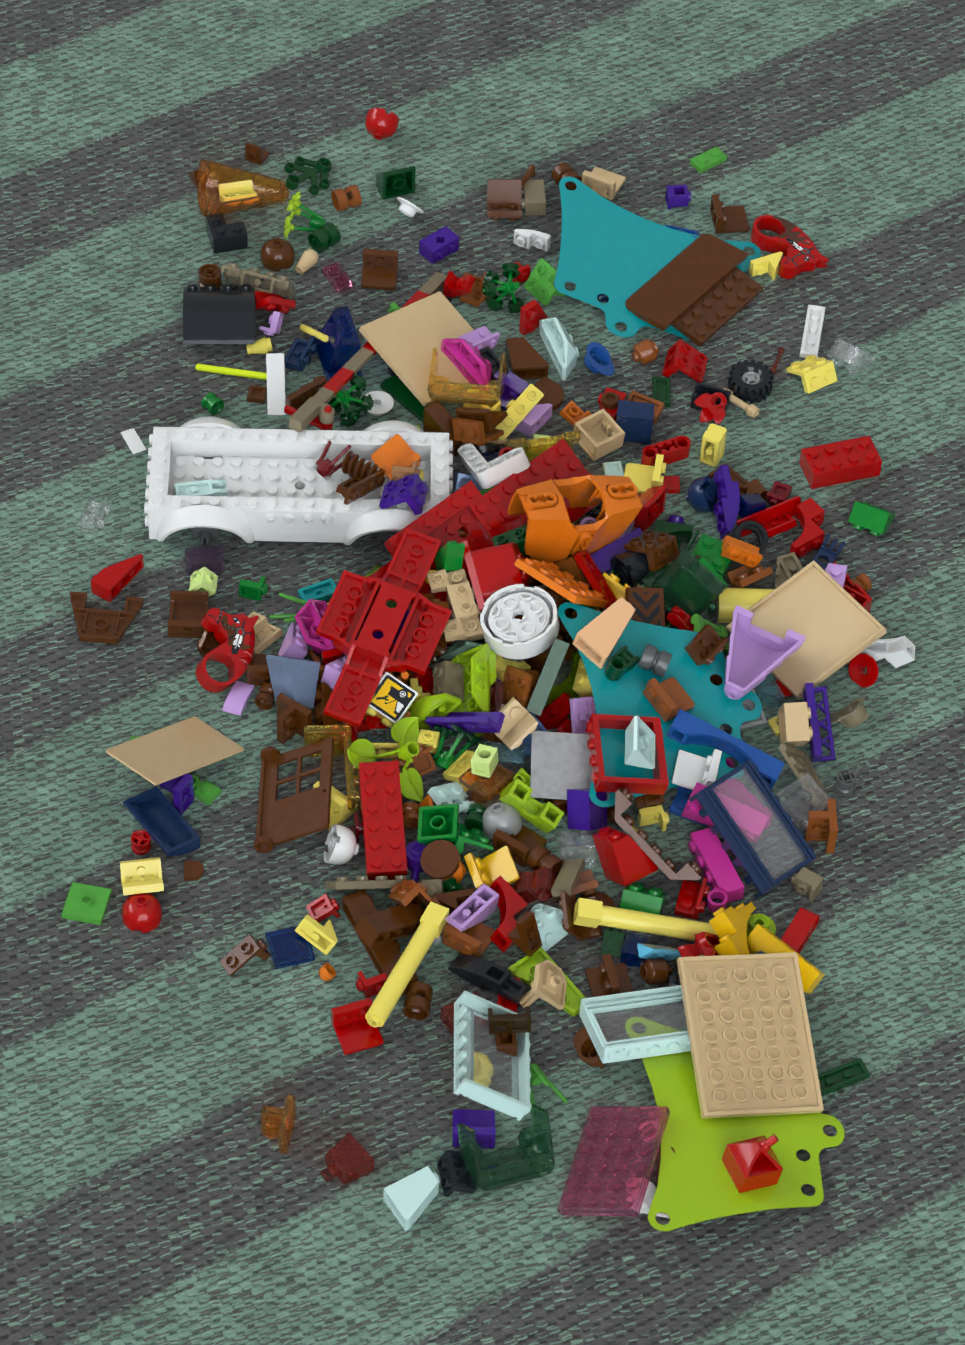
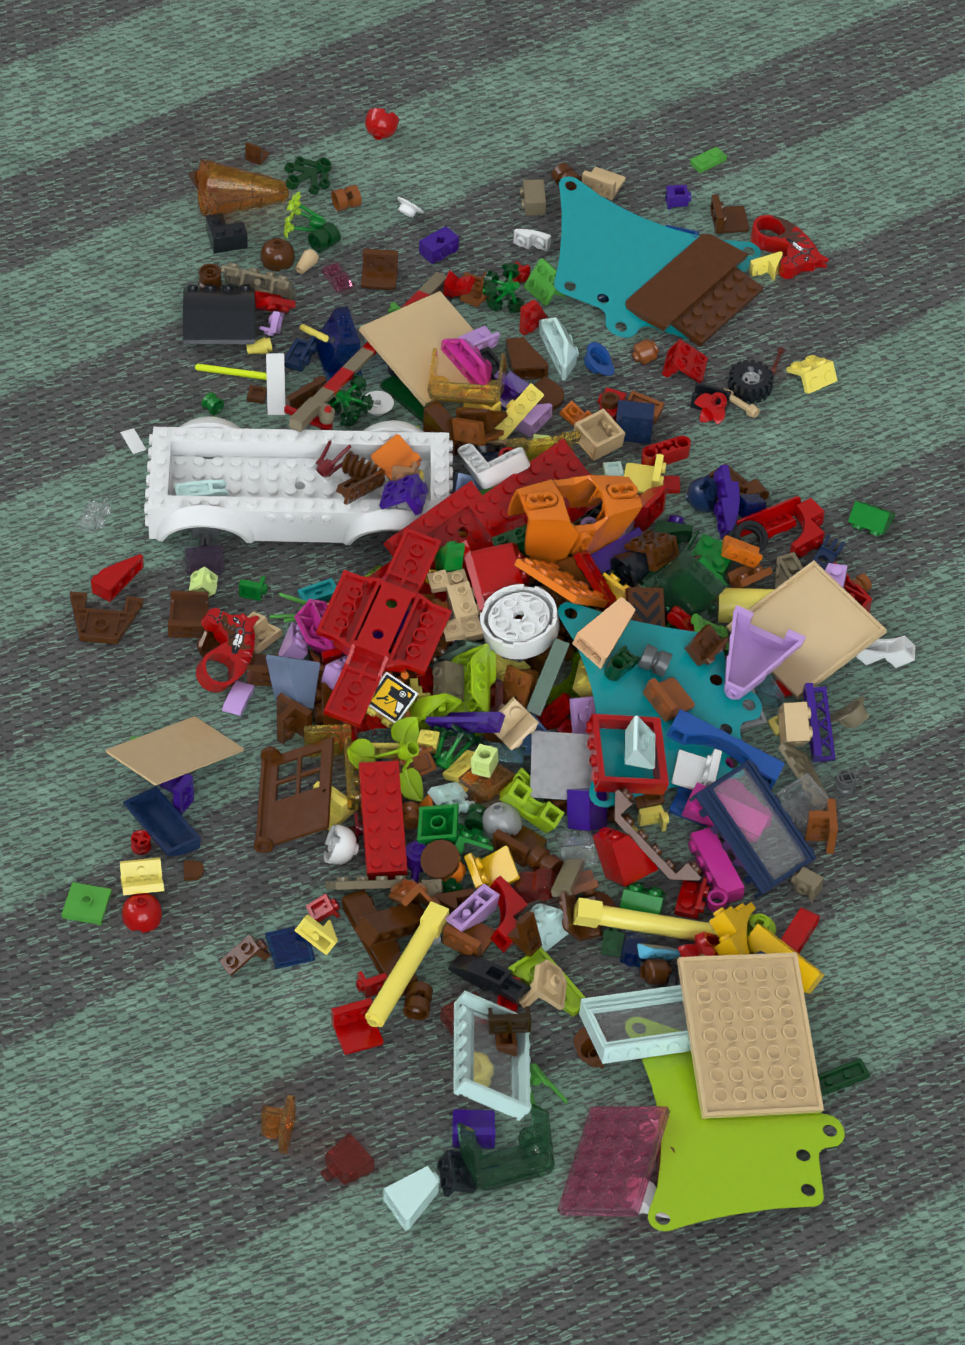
bright green plate [192,775,221,806] -> none
light yellow bracket [218,180,258,207] -> none
reddish brown wheel [255,683,275,710] -> none
orange hinge [318,963,336,981] -> none
dark green slope [376,166,416,200] -> none
reddish brown bracket [487,179,522,220] -> none
reddish brown piece [517,164,536,190] -> none
reddish brown bracket [585,954,633,997] -> none
dark green tile [652,377,671,407] -> none
light yellow brick [700,423,727,467] -> none
red piece [721,1134,783,1193] -> none
dark red bracket [766,481,792,506] -> none
red brick [799,436,882,489] -> none
white tile [800,304,826,358] -> none
clear slope [827,337,878,375] -> none
red piece [848,653,879,688] -> none

